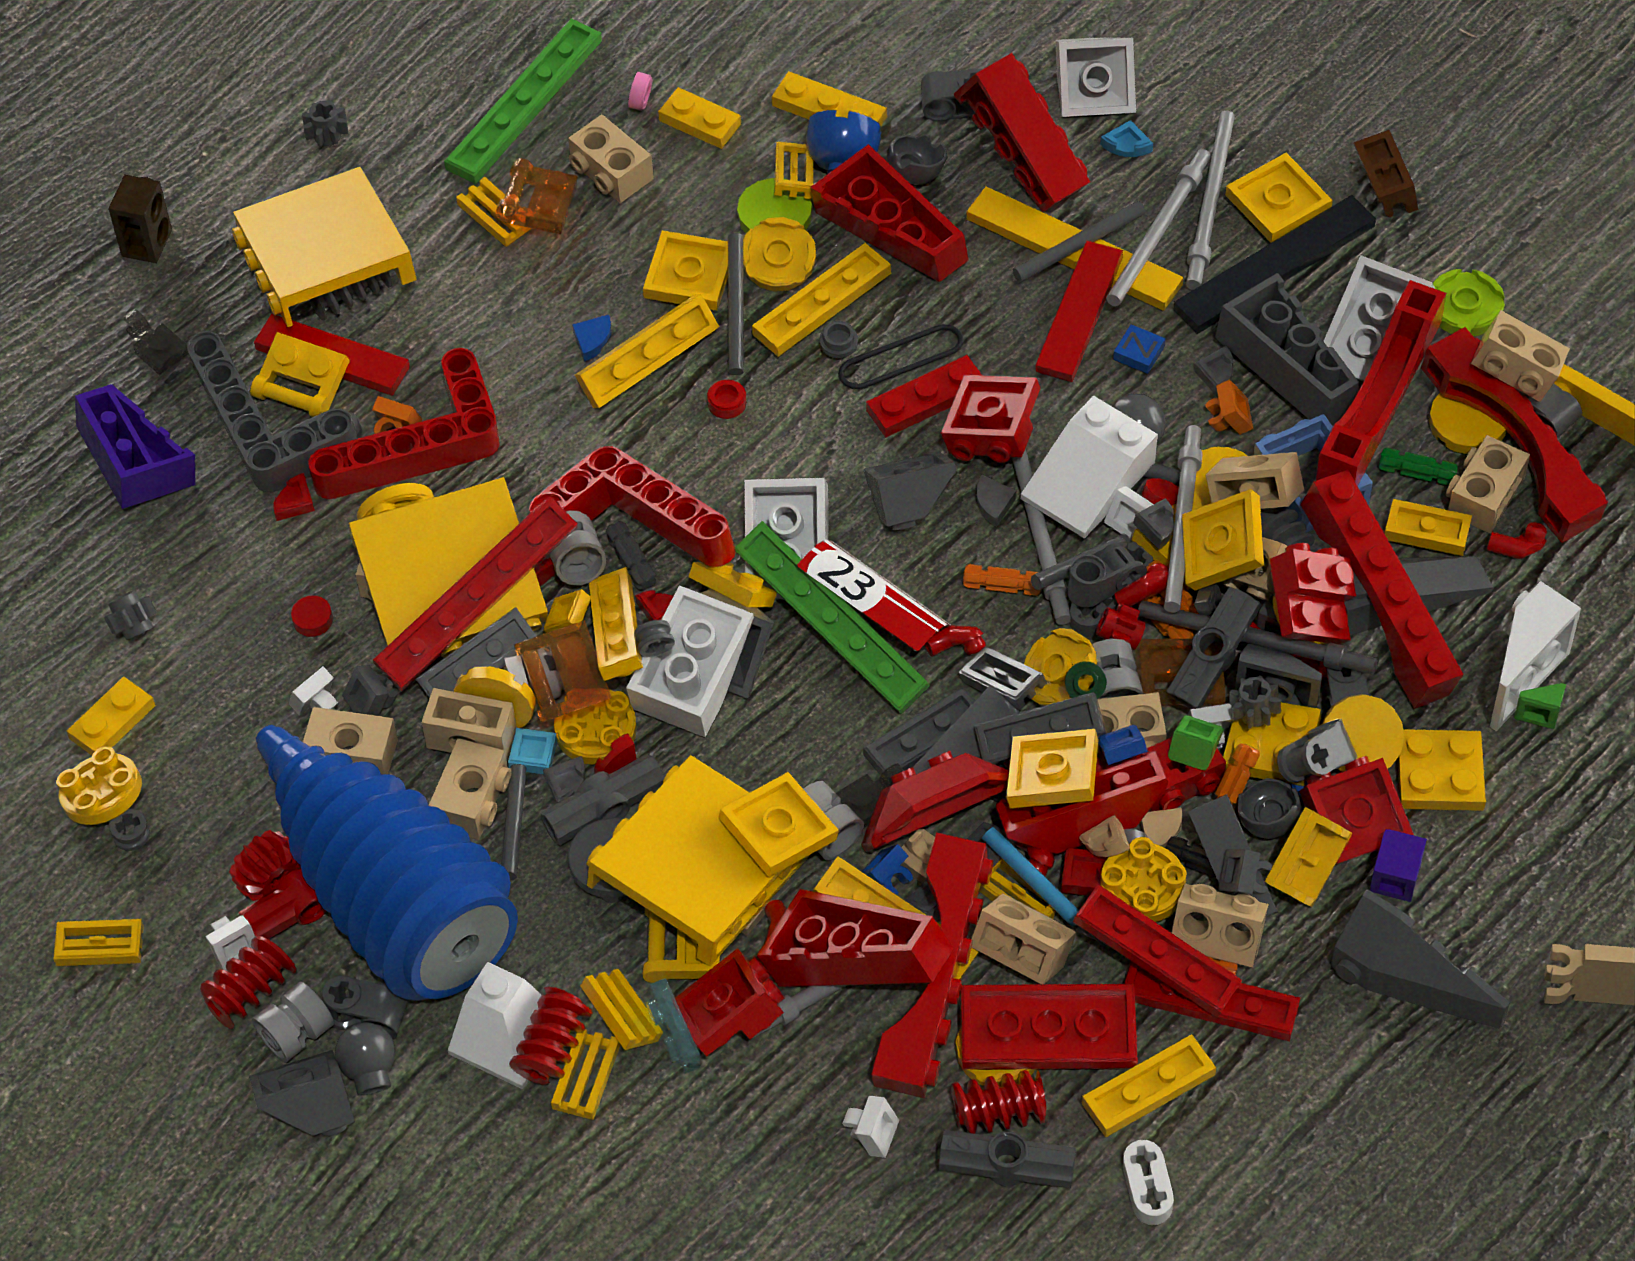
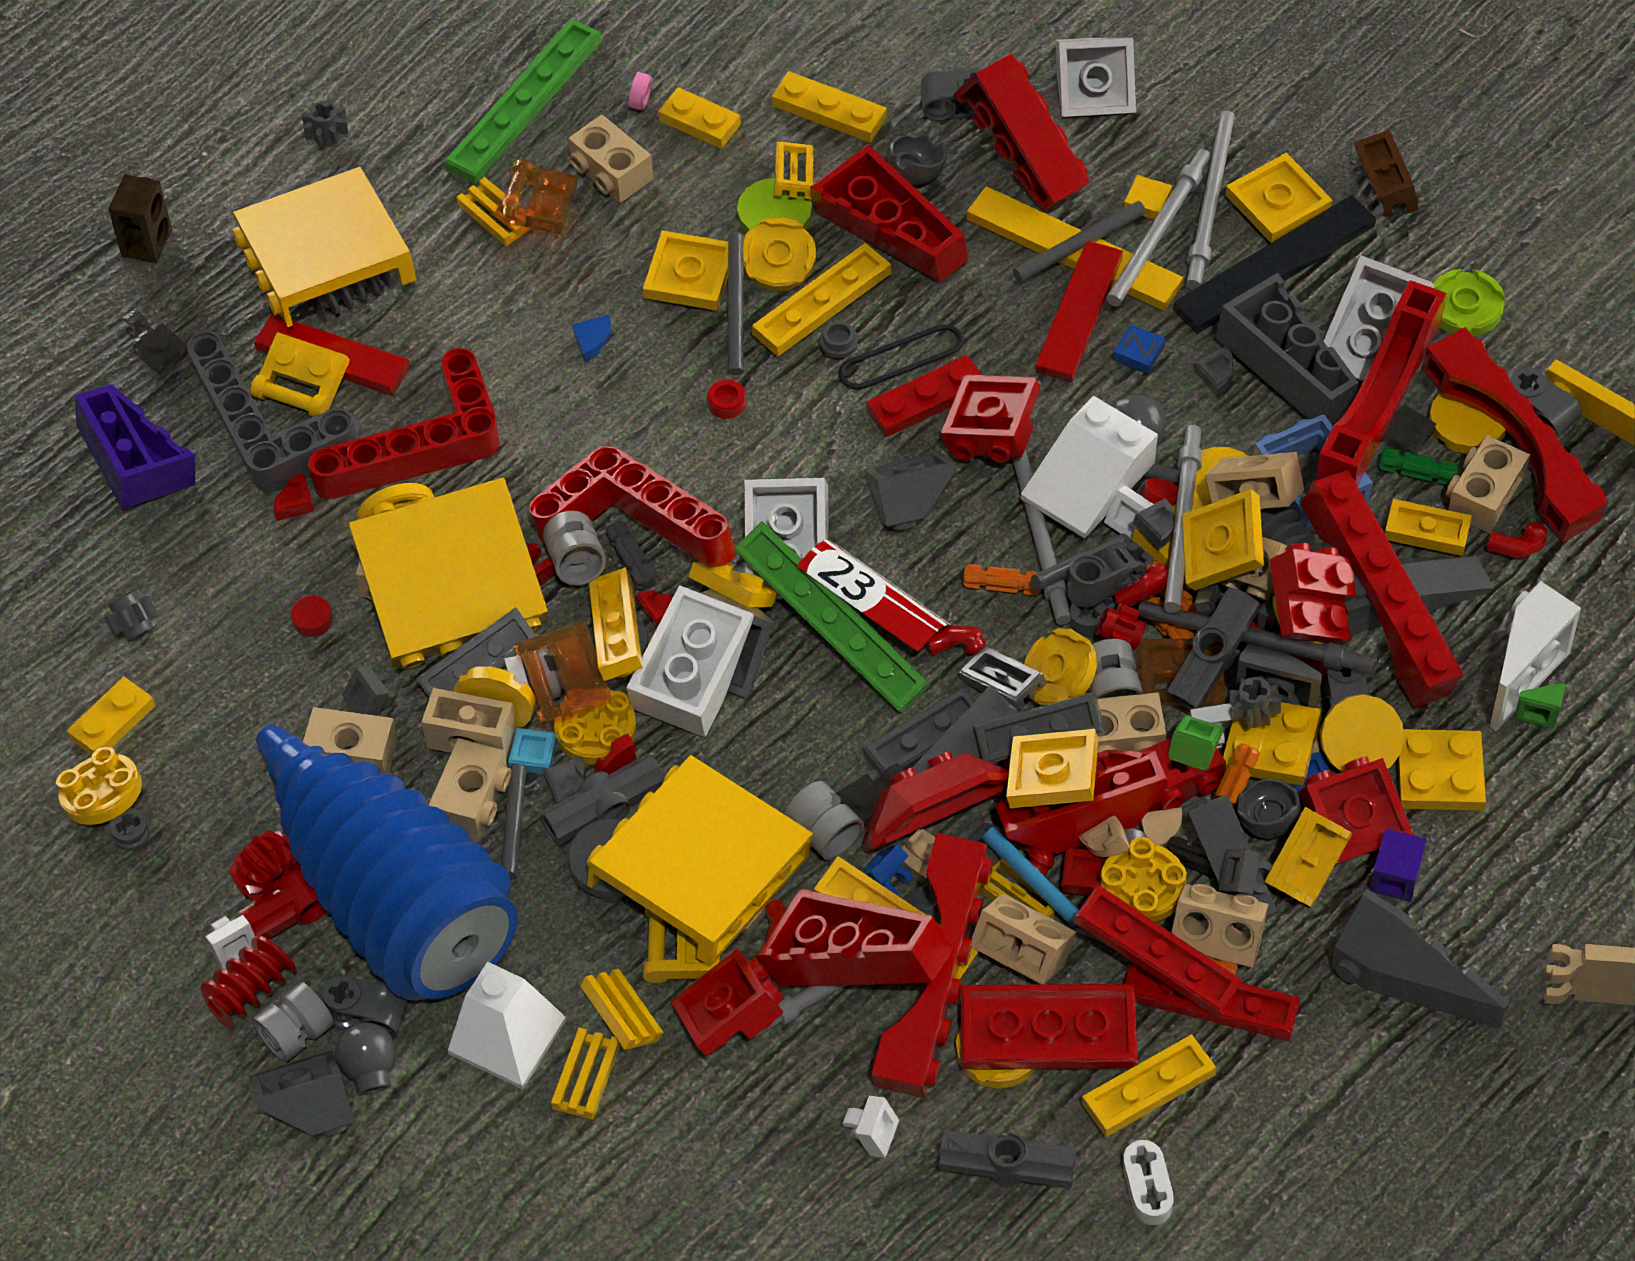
yellow tile [54,919,144,966] -> none
white tile [289,667,338,716] -> none
orange tile [372,396,423,434] -> none
red tile [373,496,578,692] -> none
red piece [509,986,593,1085] -> none
yellow tile [543,589,591,638] -> none
yellow plate [575,294,720,408] -> none
dark grey bush [634,620,675,657] -> none
clear light blue plate [646,978,701,1074] -> none
yellow plate [719,772,839,877] -> none
blue cylinder [806,110,881,173] -> none
red piece [951,1069,1046,1134] -> none
flat silver tile [977,475,1016,527] -> none
dark green plate [1065,661,1107,699] -> none
blue tile [1098,724,1148,765] -> none
dark azure tile [1100,120,1153,157] -> none
orange tile [1205,379,1254,435] -> none
dark grey piece [1277,719,1358,783] -> none
tan brick [1471,310,1570,402] -> none
none -> yellow tile [1124,175,1173,220]
none -> clear smoke plate [1382,403,1437,454]

